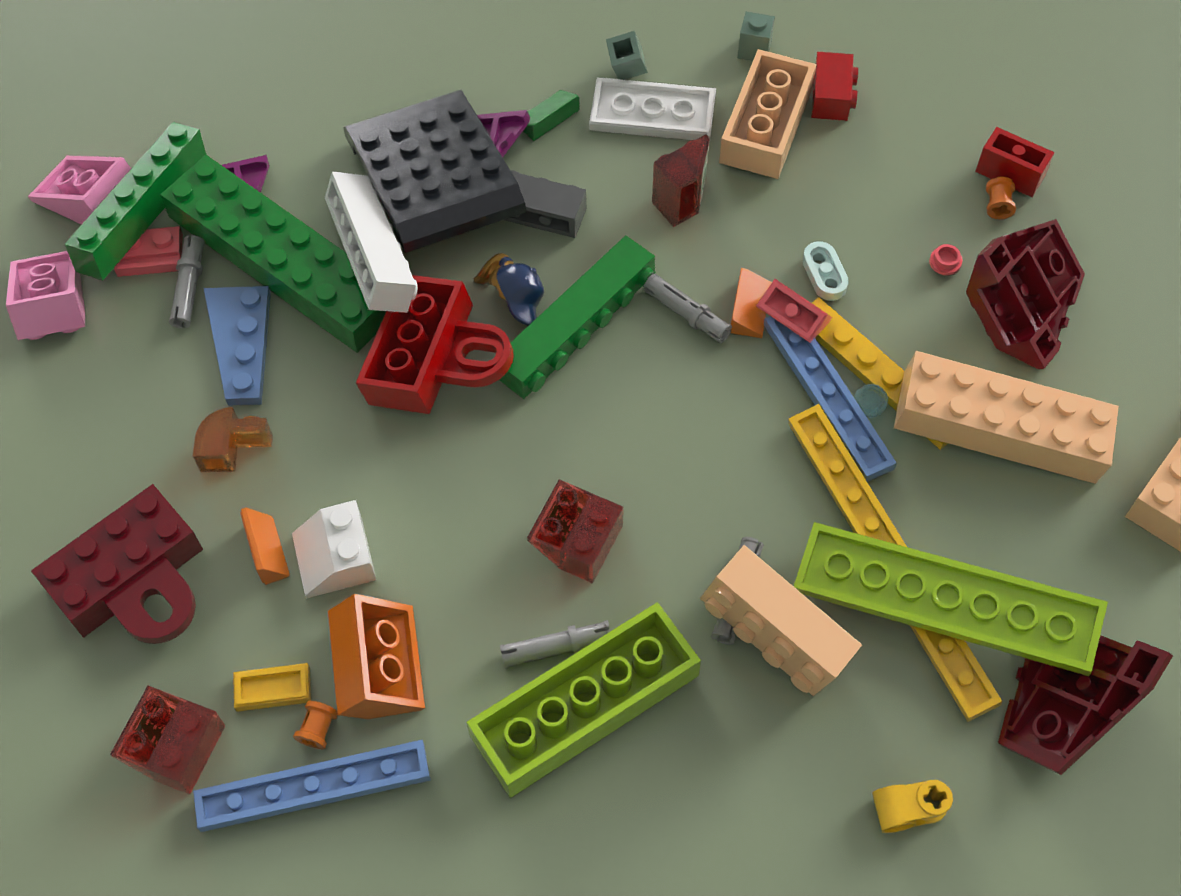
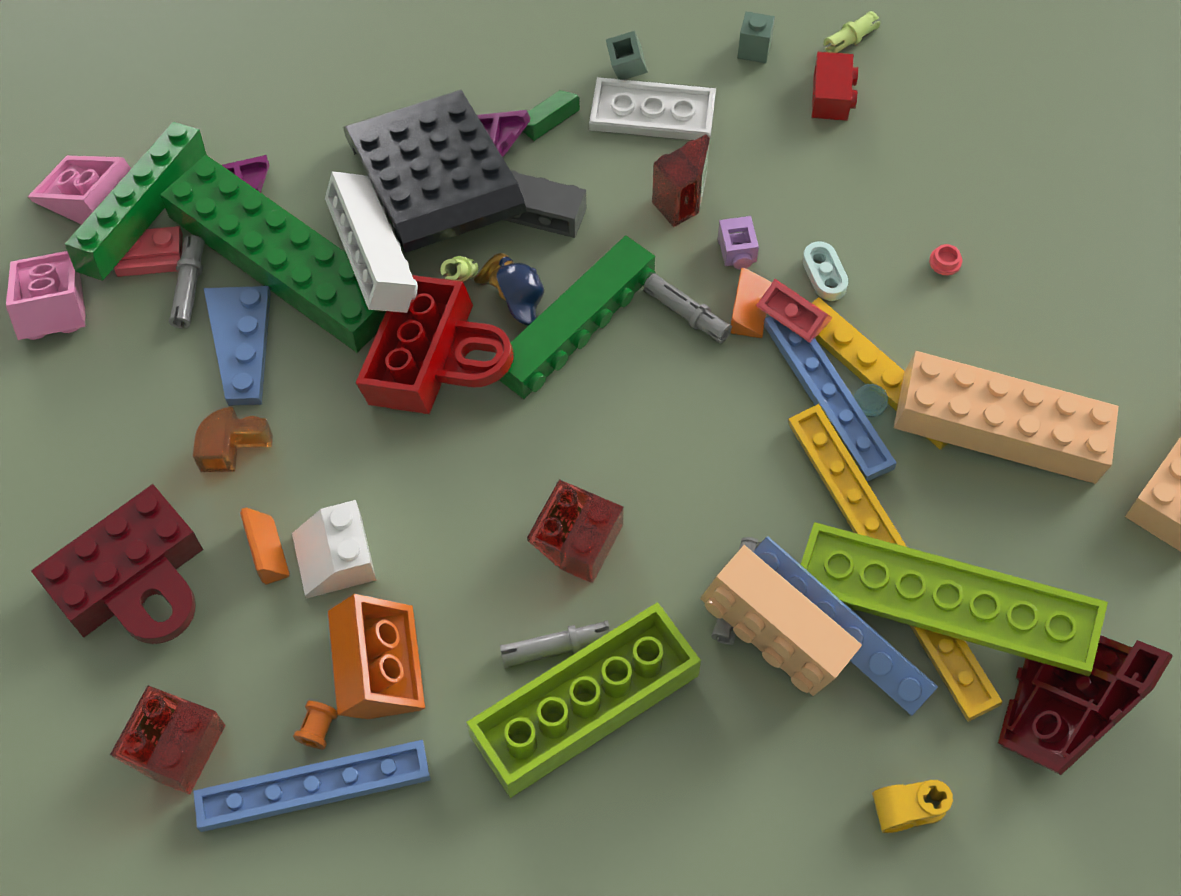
yellow tile [233,663,311,712] -> none
light nougat brick [719,49,817,179] -> none
dark red wedge [966,219,1085,370] -> none
red brick [975,127,1055,198] -> none
orange bush [986,177,1016,219] -> none
none -> yellowish green pin [440,256,478,282]
none -> lavender brick [717,216,759,270]
none -> medium blue plate [753,536,938,716]
none -> yellowish green pin [823,11,880,53]

